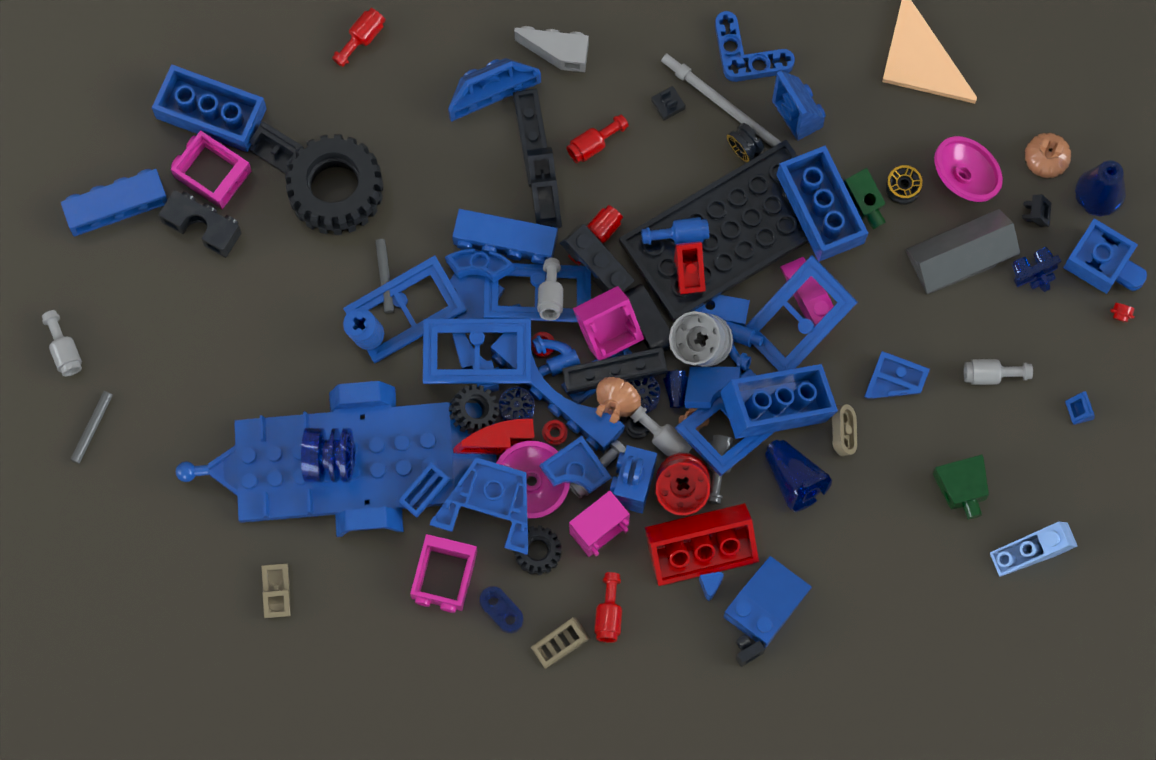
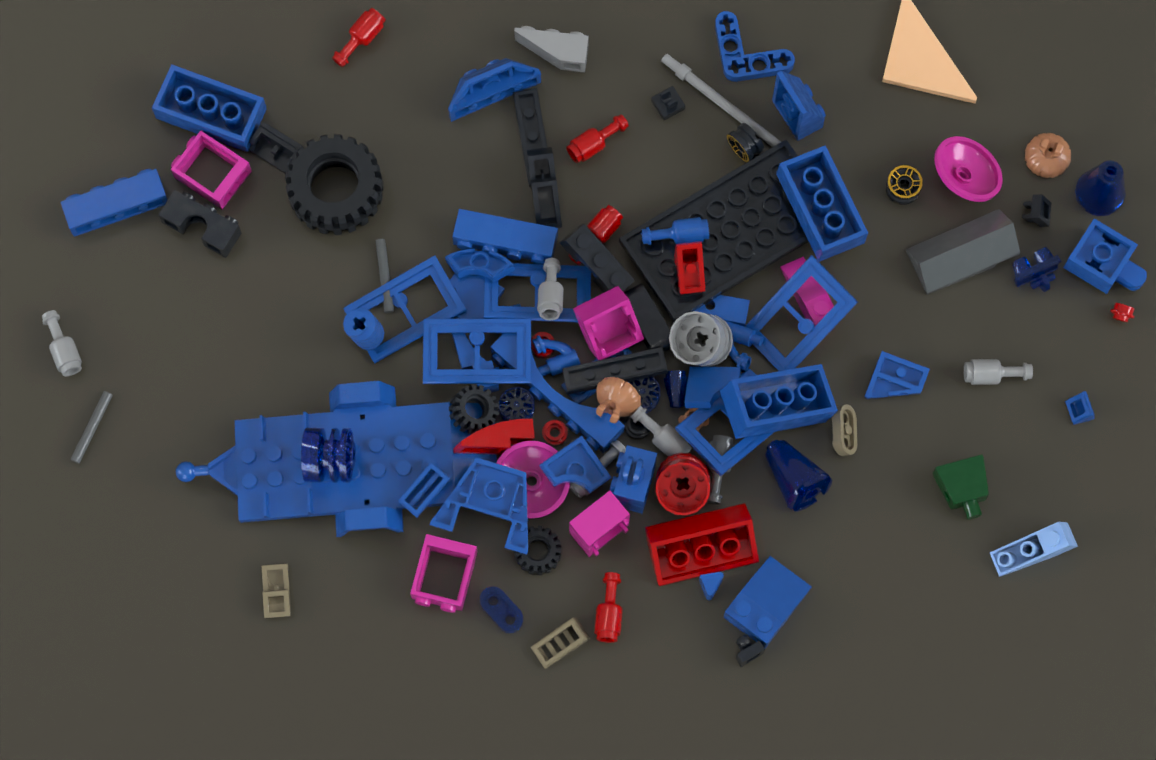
dark green torso [843,168,886,230] -> none

